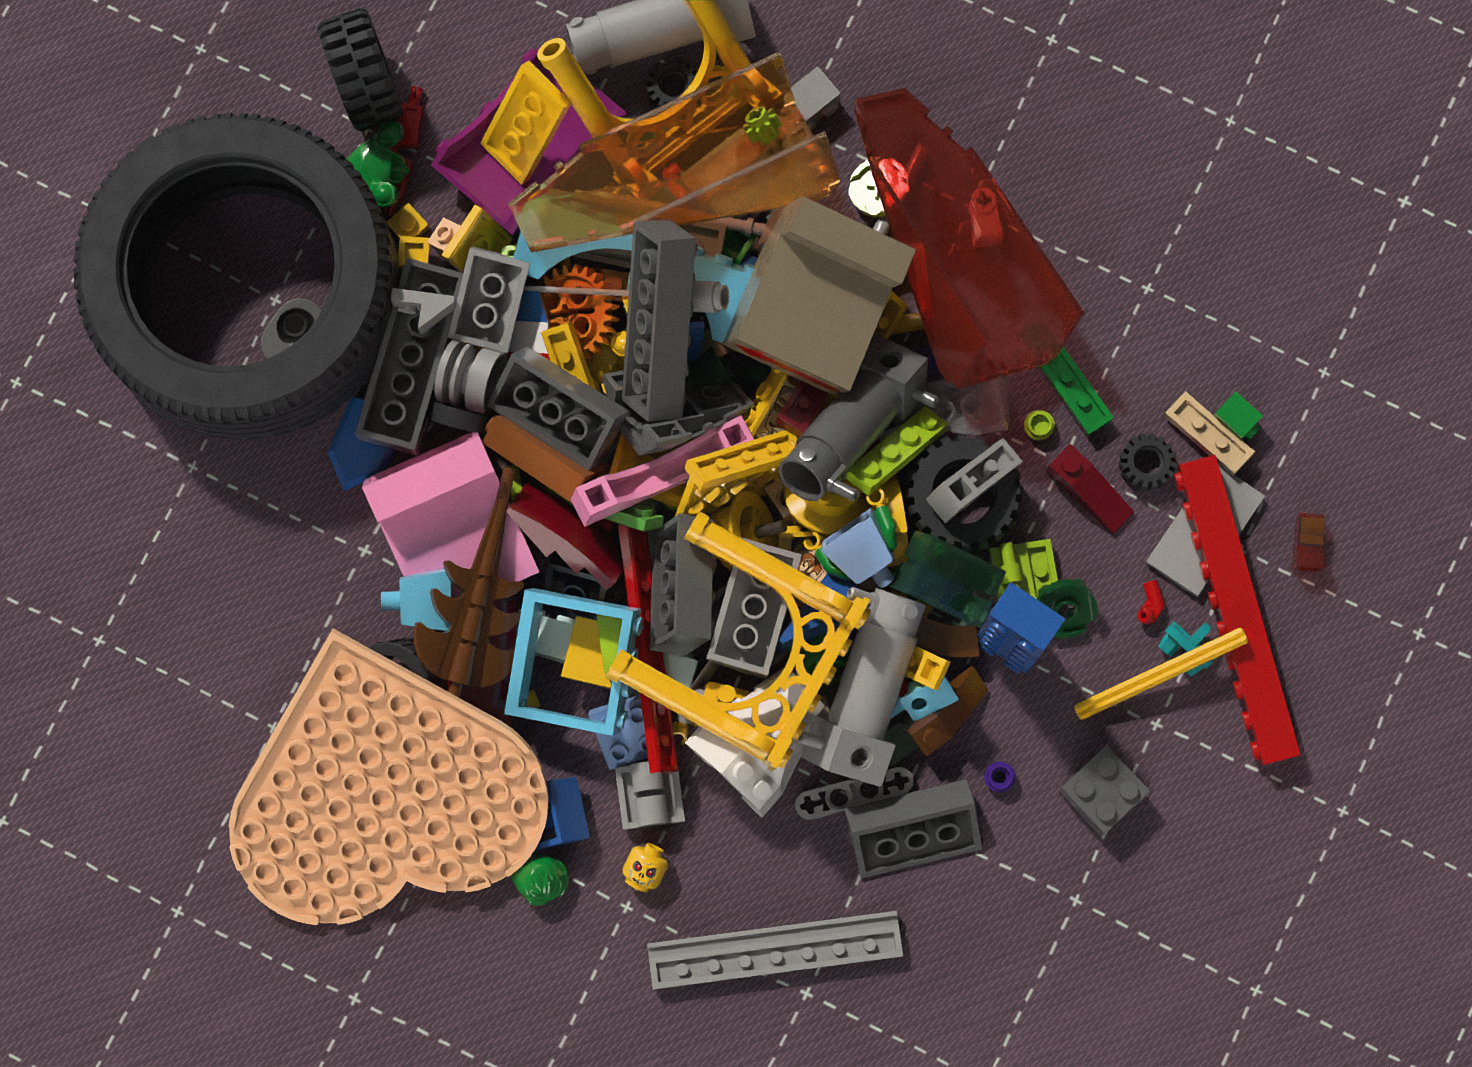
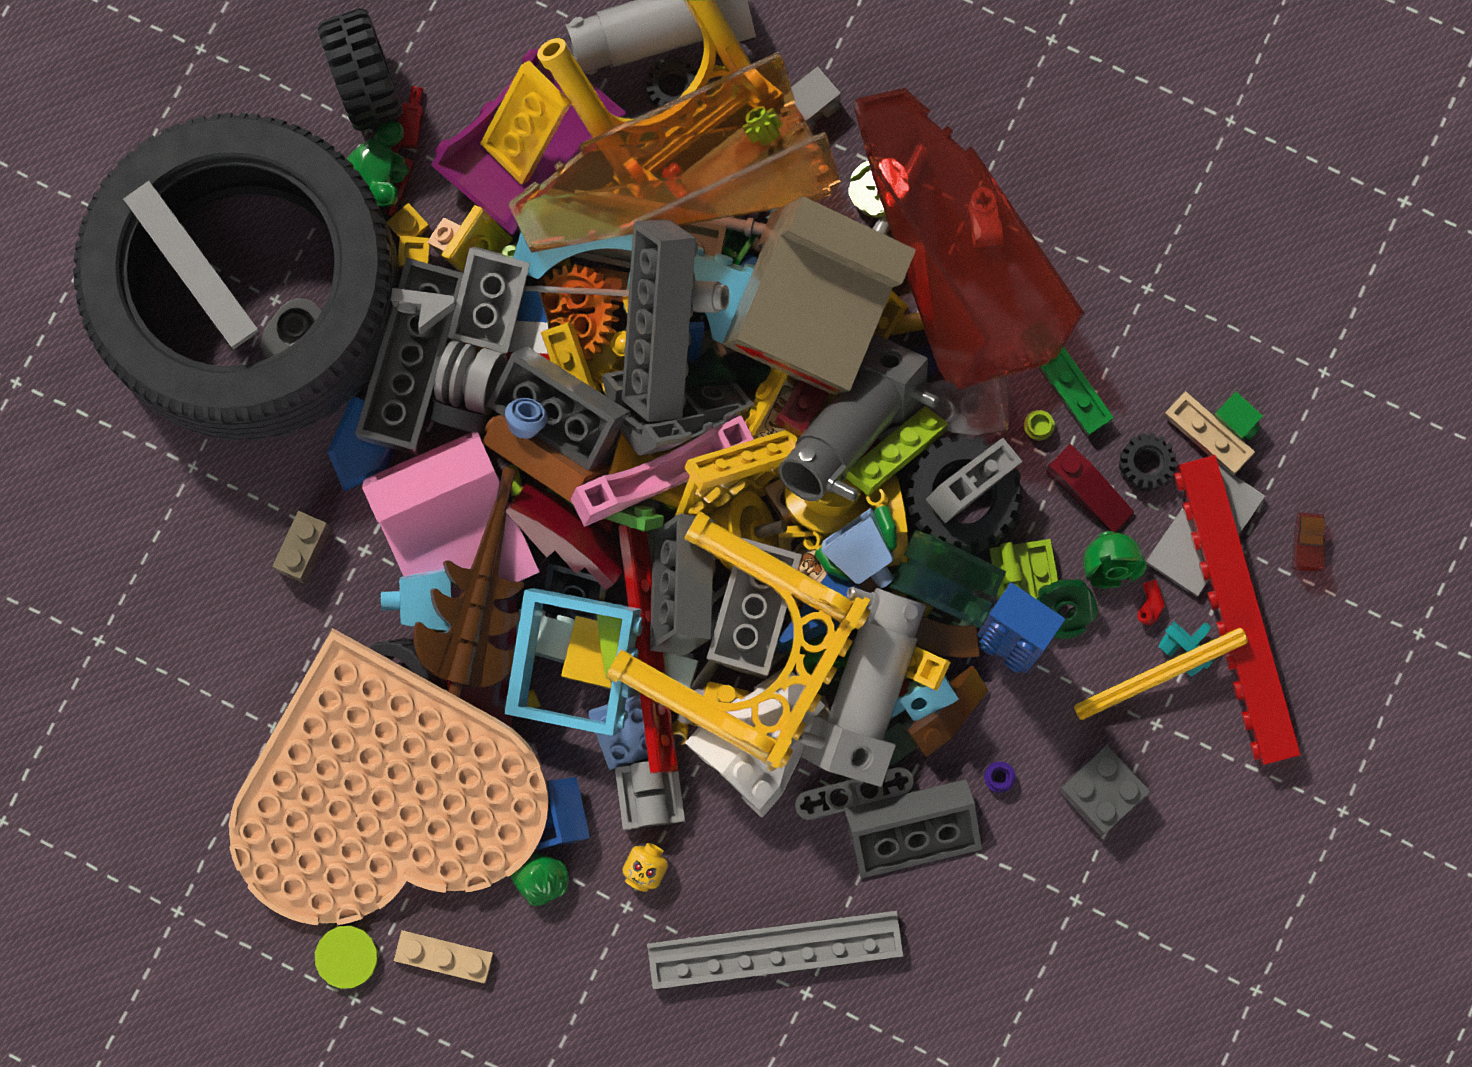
none -> light grey tile [123,181,259,350]
none -> dark tan brick [272,511,331,584]
none -> lime tile [315,926,378,989]
none -> tan plate [394,930,494,984]
none -> medium blue cone [505,398,548,439]
none -> green cylinder [1083,531,1147,589]

